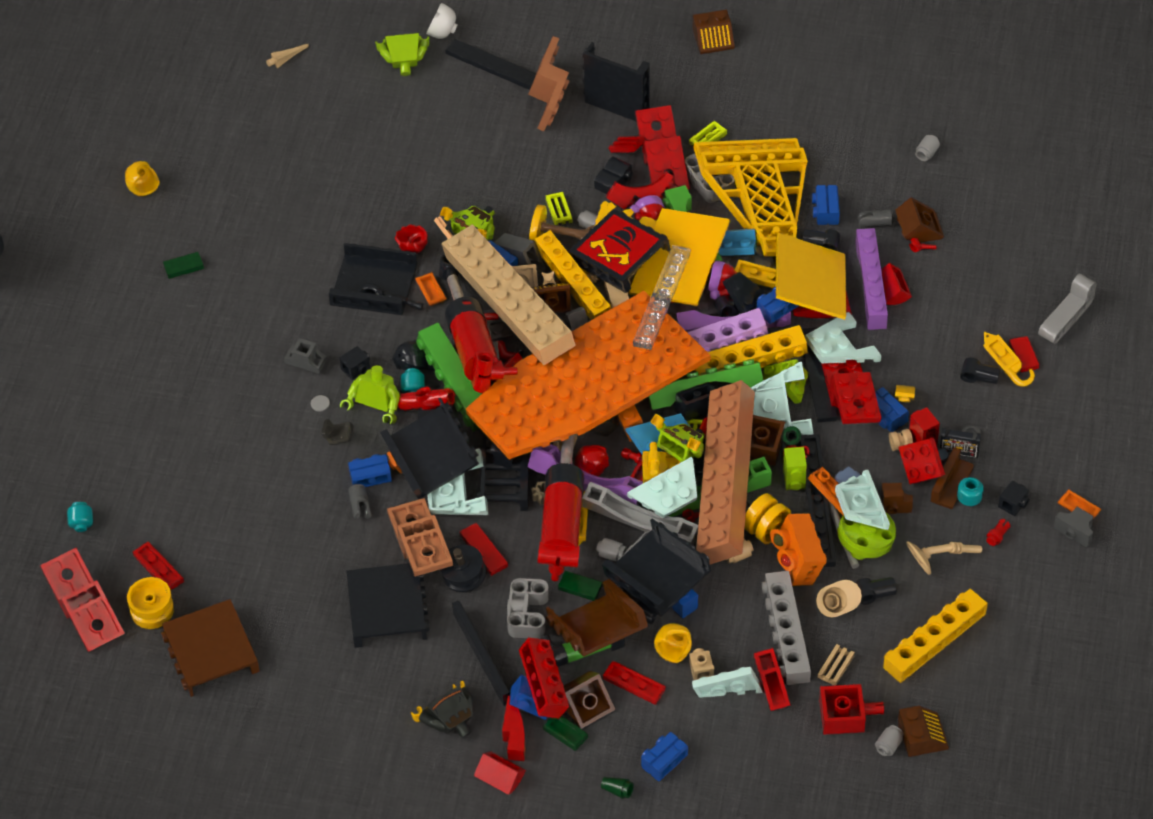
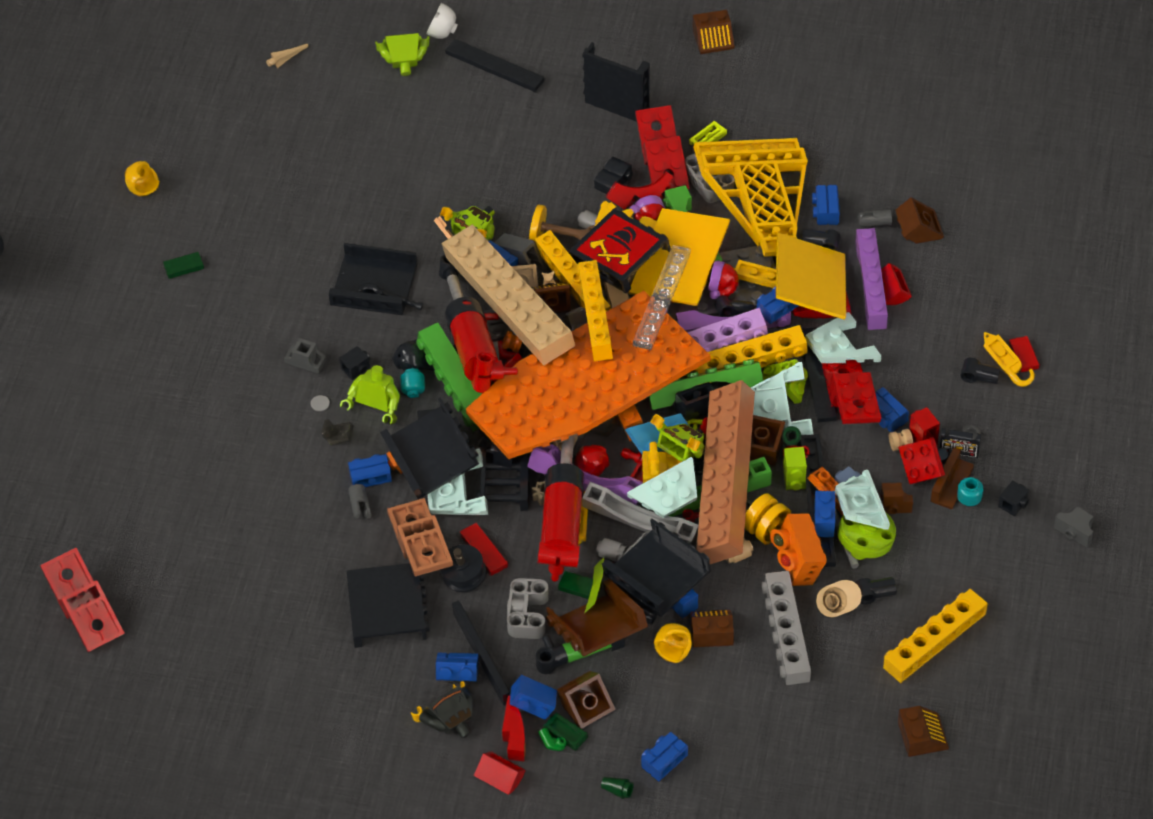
teal head [67,502,93,532] -> none
yellow wheel [127,577,174,629] -> none
red tile [132,541,184,591] -> none
reddish brown panel [161,599,260,697] -> none
red hair [395,224,428,254] -> none
red piece [398,387,455,410] -> none
orange tile [415,272,447,306] -> none
red brick [519,637,569,718] -> none
nougat bracket [528,36,569,131] -> none
neon yellow tile [545,192,573,226] -> none
red tile [602,661,666,705] -> none
red tile [608,136,645,153] -> none
tan brick [689,648,714,681] -> none
light aqua wing [692,667,763,698] -> none
dark azure bracket [719,229,757,256] -> none
black wing [723,272,768,314] -> none
red slope [753,648,790,711] -> none
tan tile [818,644,855,686] -> none
red brick [819,684,884,735] -> none
light grey brick [875,725,904,756] -> none
yellow slope [895,385,915,403] -> none
tan dish [906,541,982,575] -> none
red hand [909,238,936,253] -> none
light grey brick [915,135,940,162] -> none
red animal [986,519,1011,546] -> none
light grey beam [1038,274,1096,344] -> none
orange tile [1057,489,1101,519] -> none
none -> blue brick [436,652,479,682]
none -> orange wheel [502,331,522,353]
none -> green arm [538,728,567,751]
none -> yellow brick [578,260,613,362]
none -> lime sticker [585,557,604,613]
none -> reddish brown slope [690,610,734,648]
none -> blue brick [814,491,835,537]

